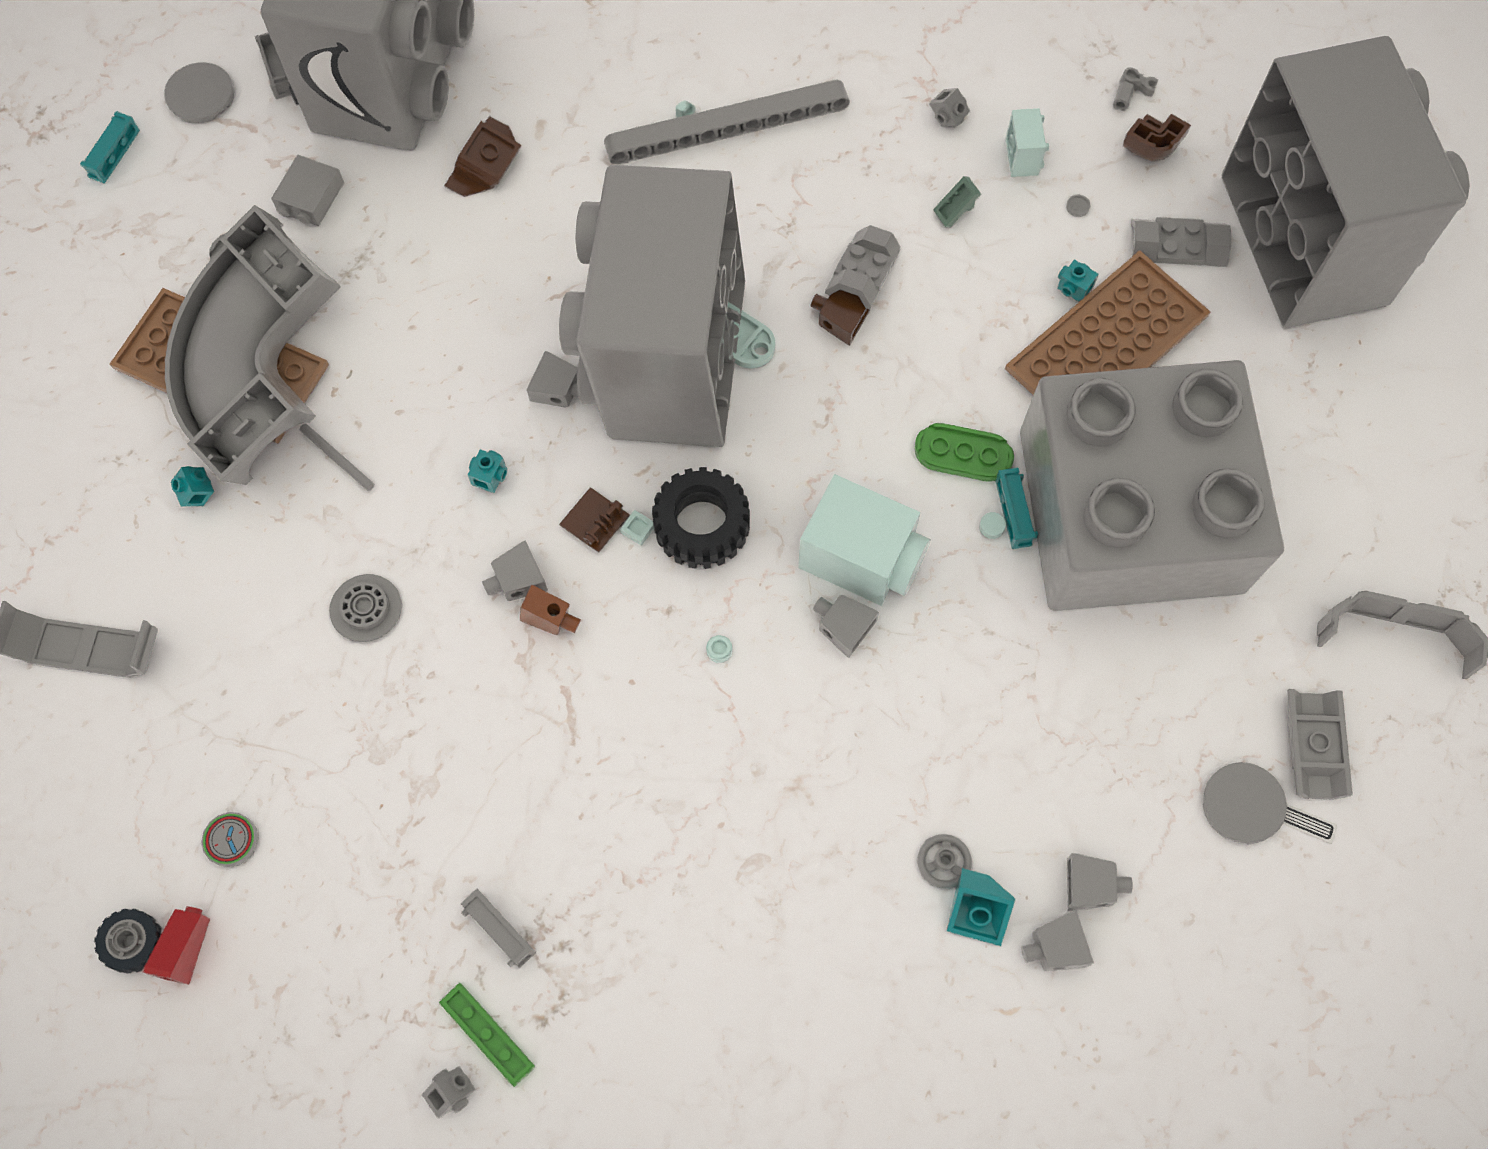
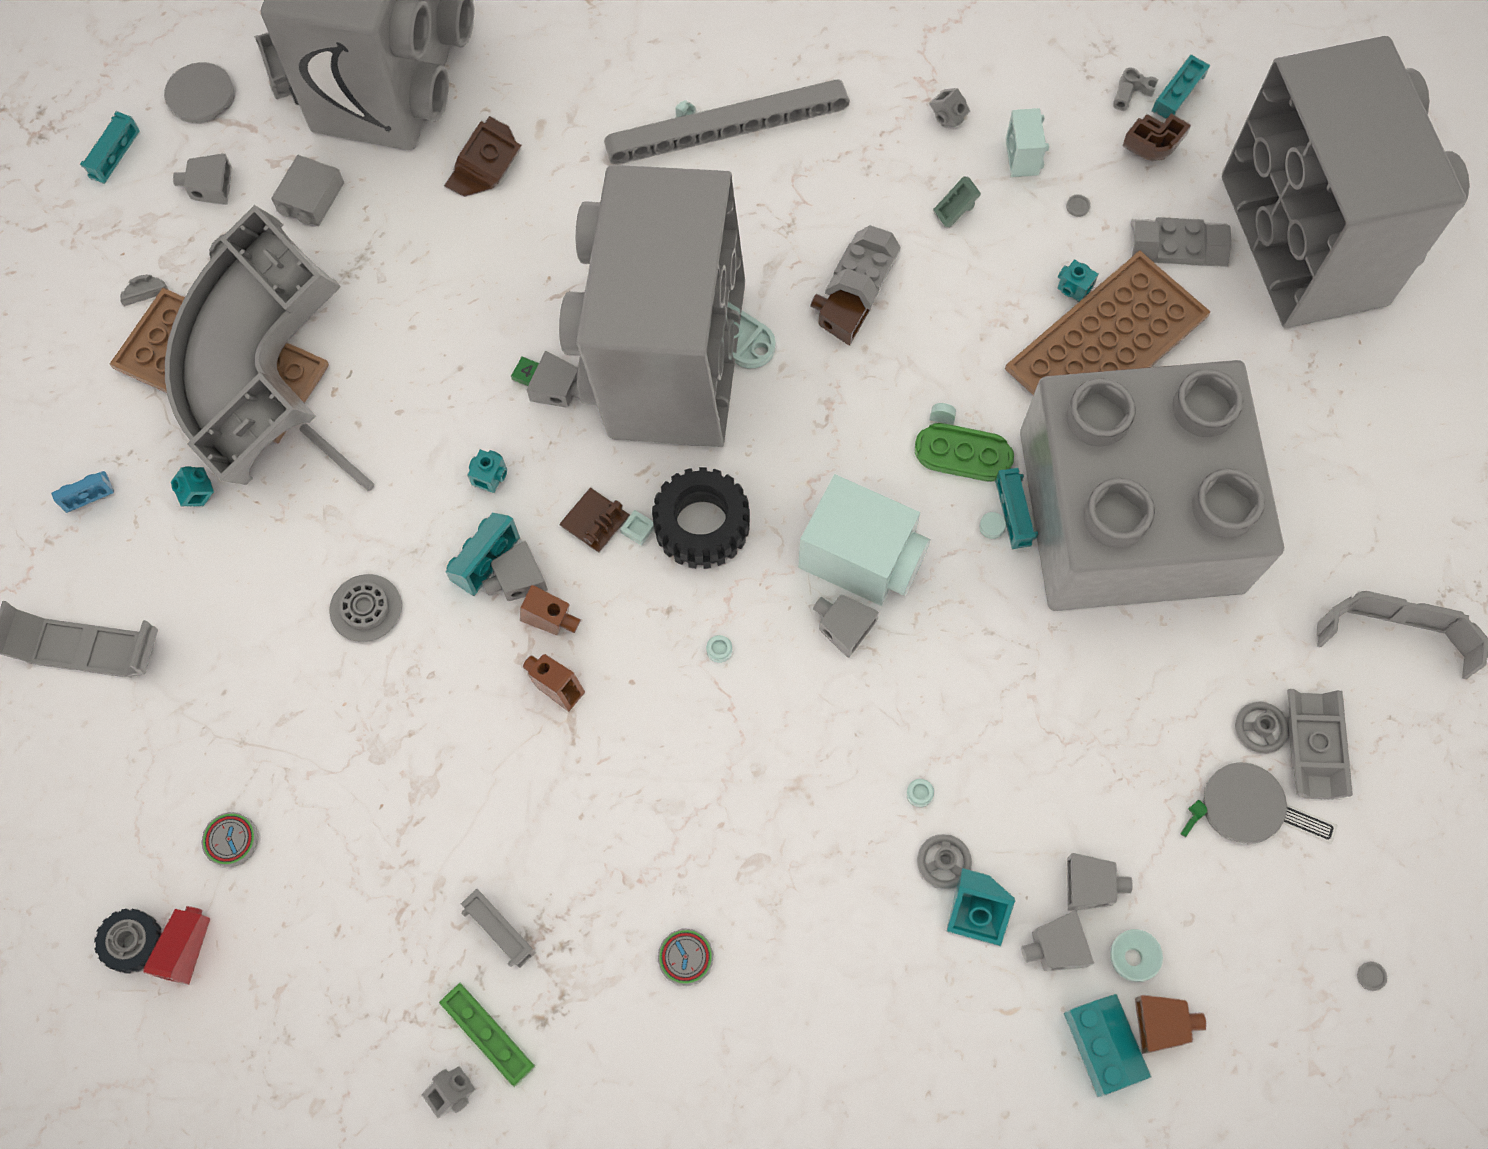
none -> dark azure bracket [51,471,114,513]
none -> light grey tile [120,274,169,306]
none -> light grey torso [173,154,232,205]
none -> teal slope [445,512,520,596]
none -> green tile [511,356,539,386]
none -> dark orange torso [523,654,585,712]
none -> tile [658,929,714,986]
none -> light aqua tile [906,779,934,807]
none -> light aqua tile [929,403,956,425]
none -> teal slope [1064,994,1151,1097]
none -> light aqua piece [1110,929,1163,982]
none -> dark orange torso [1135,995,1206,1054]
none -> teal container [1152,54,1210,119]
none -> green hand [1180,800,1207,838]
none -> light grey piece [1235,702,1289,753]
none -> light grey piece [1357,962,1387,991]

